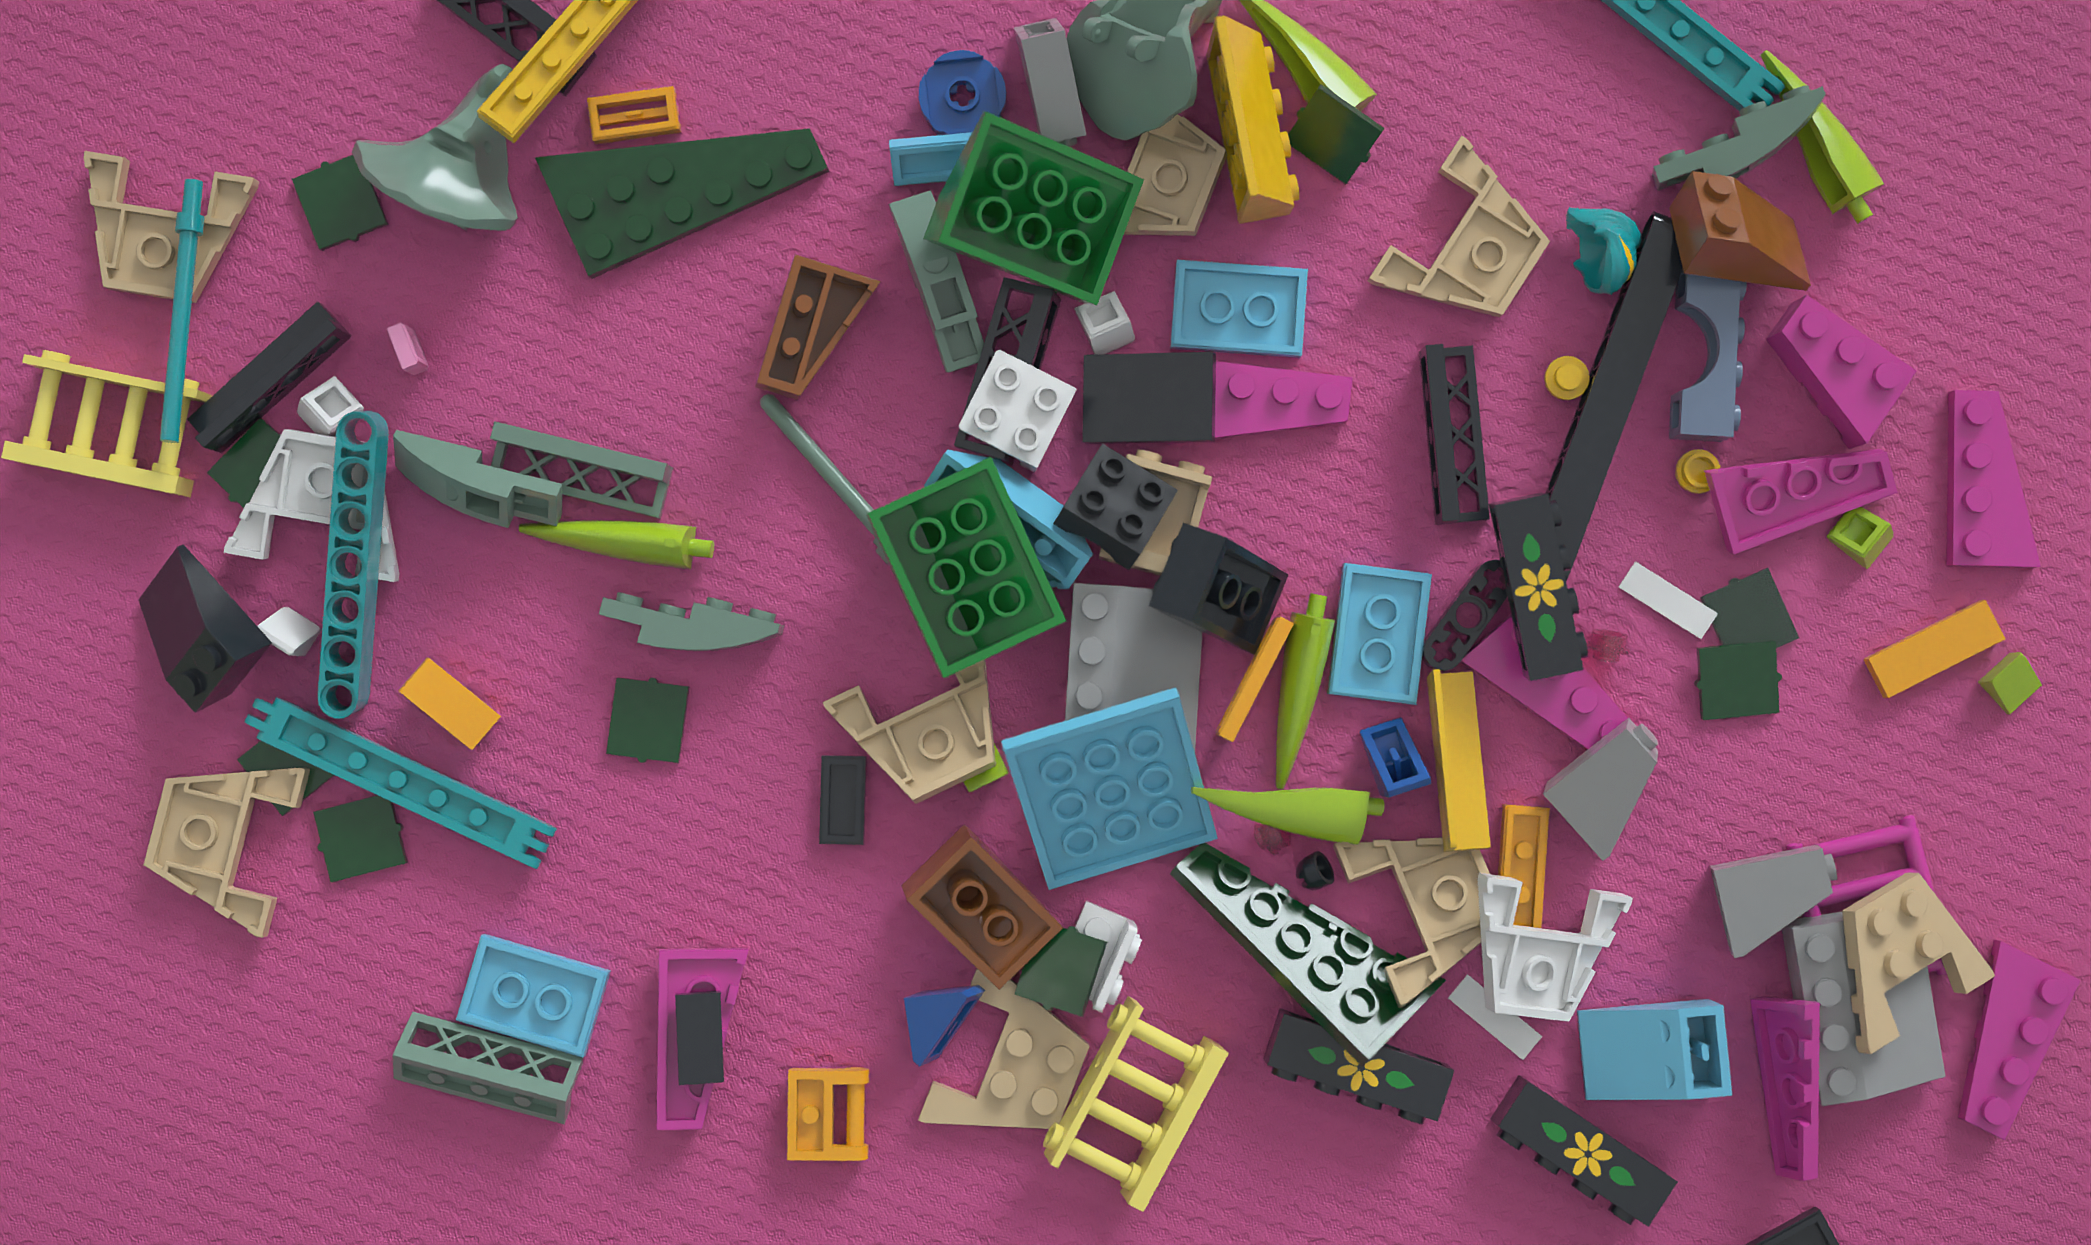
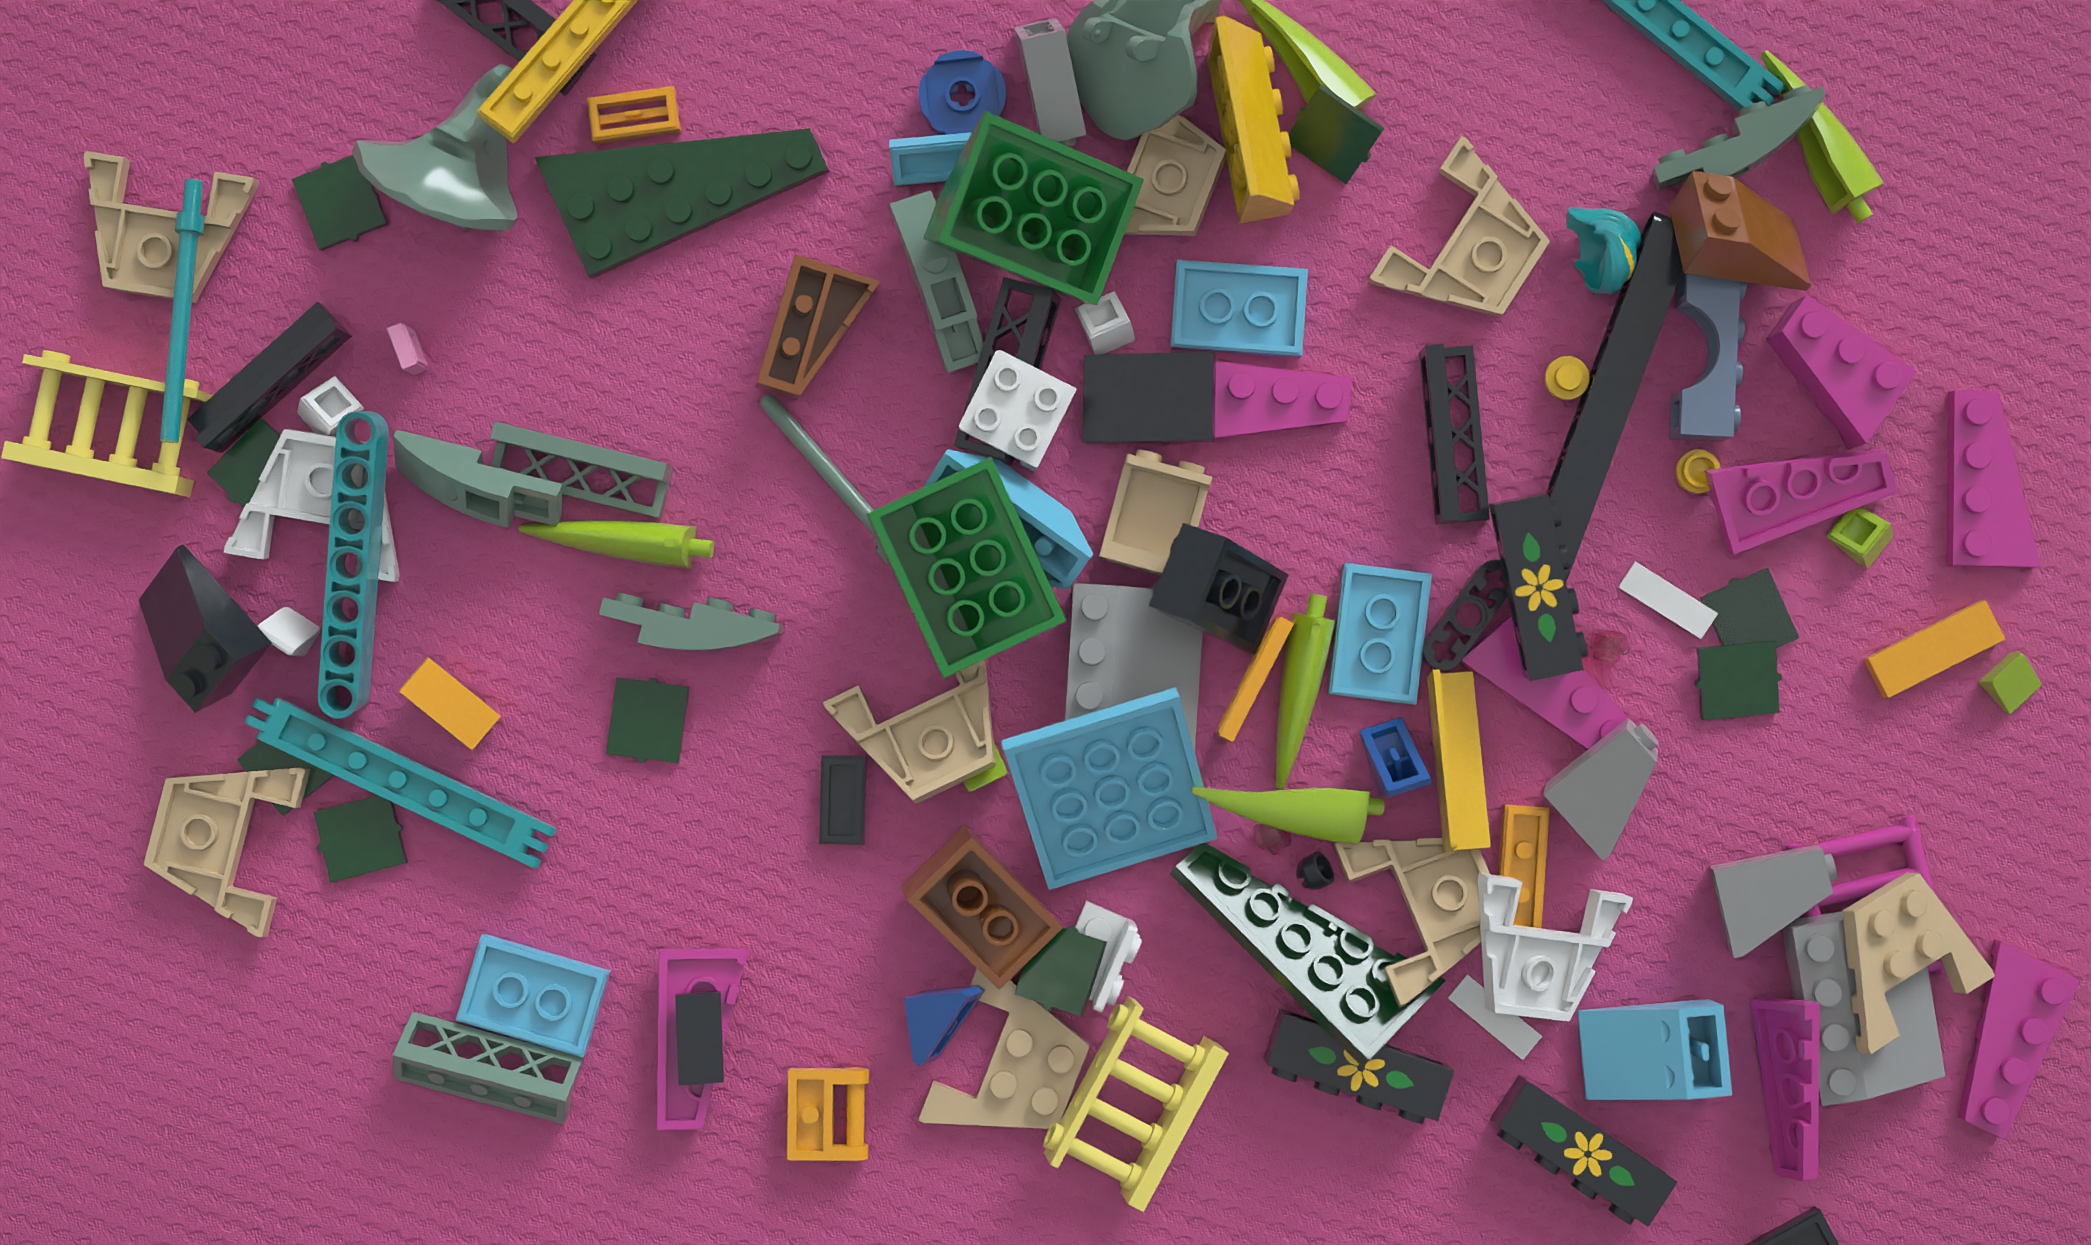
black brick [1053,444,1178,570] -> none

